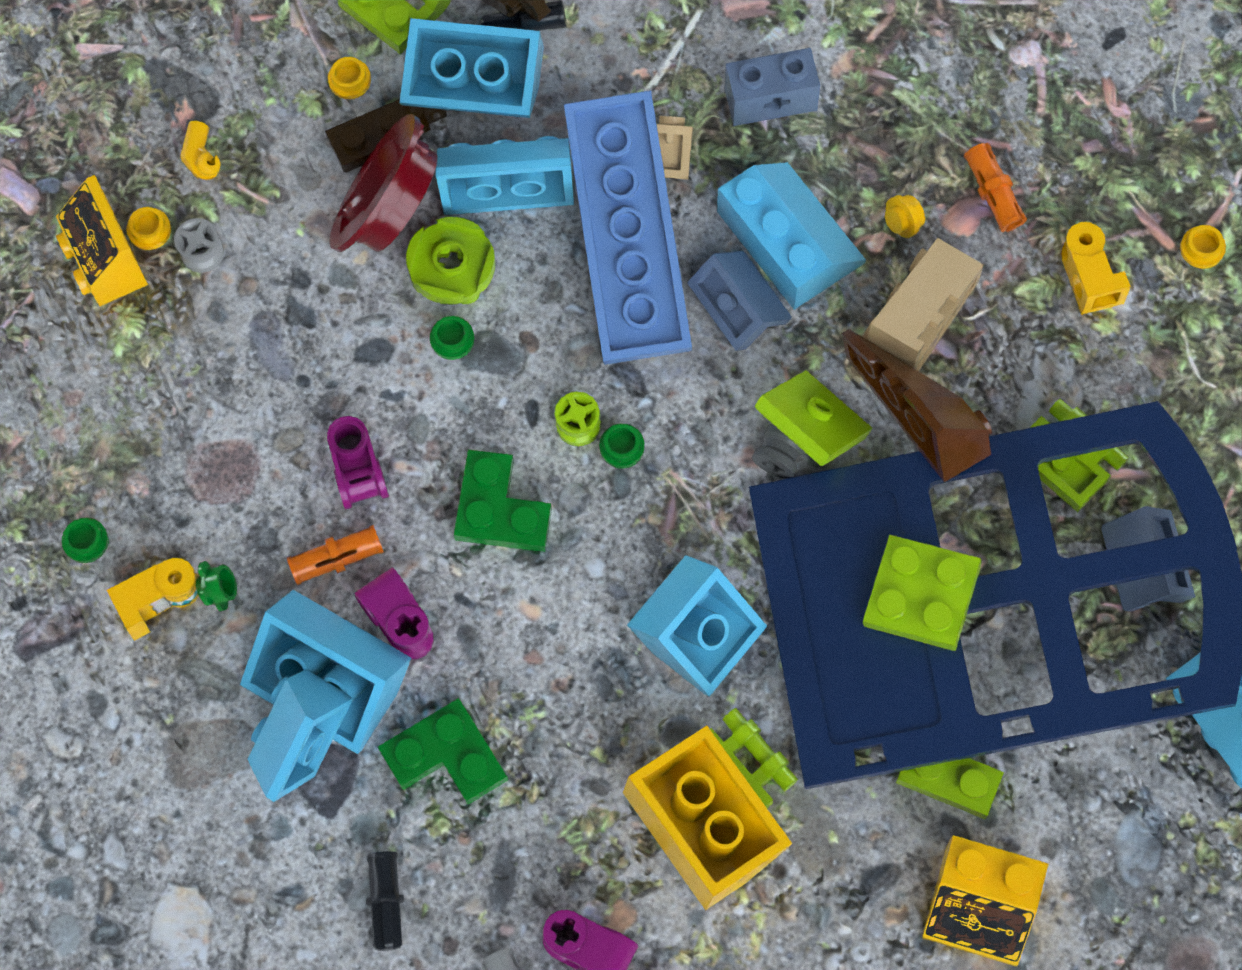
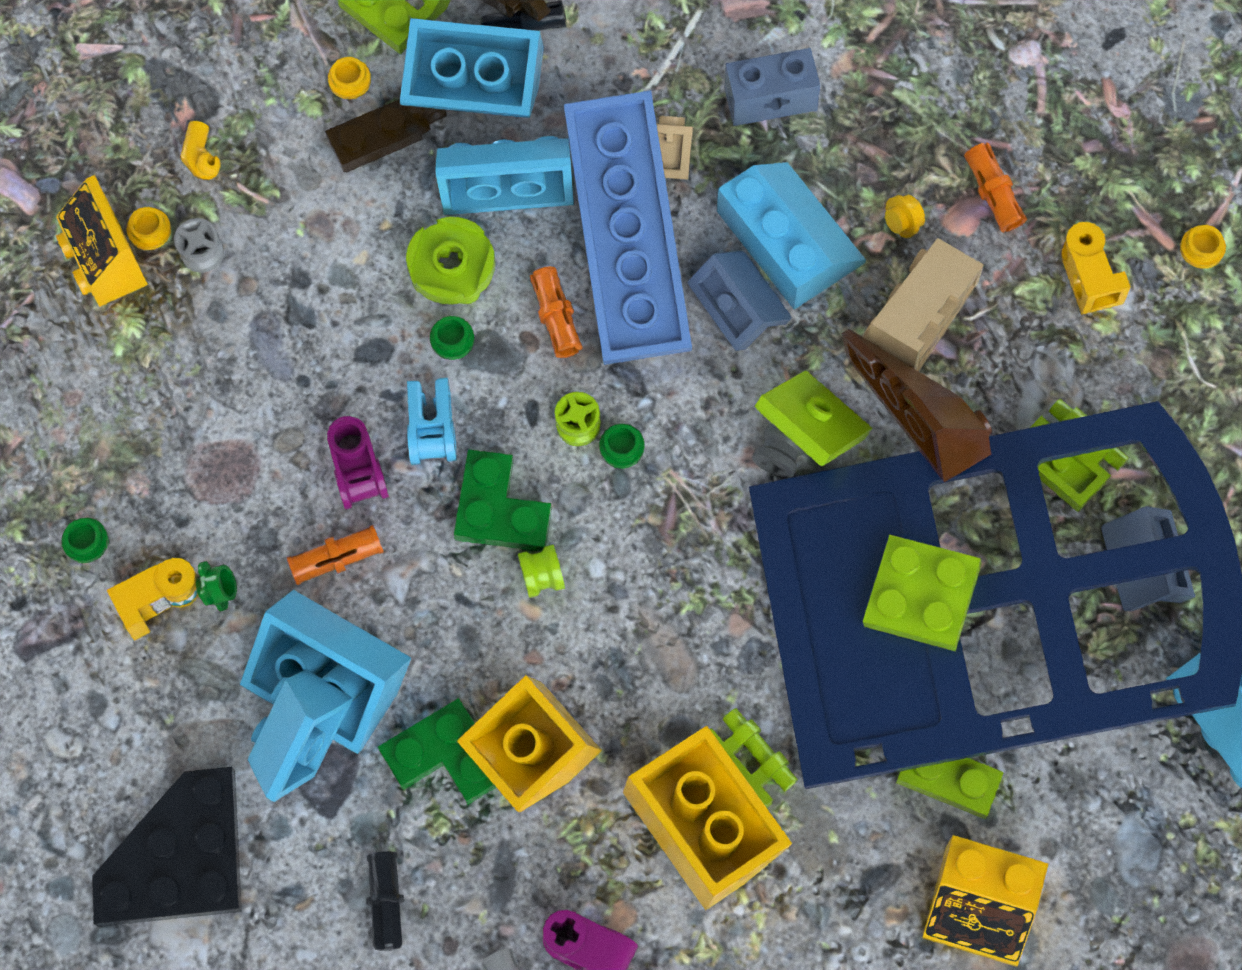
dark red piece [329,114,438,252] -> none
magenta piece [353,567,434,660] -> none
medium azure slope [627,555,767,697] -> none
none -> black plate [92,766,242,927]
none -> medium azure piece [407,378,457,465]
none -> yellow slope [457,675,602,812]
none -> lime wheel [518,544,565,598]
none -> orange pin [529,266,583,358]

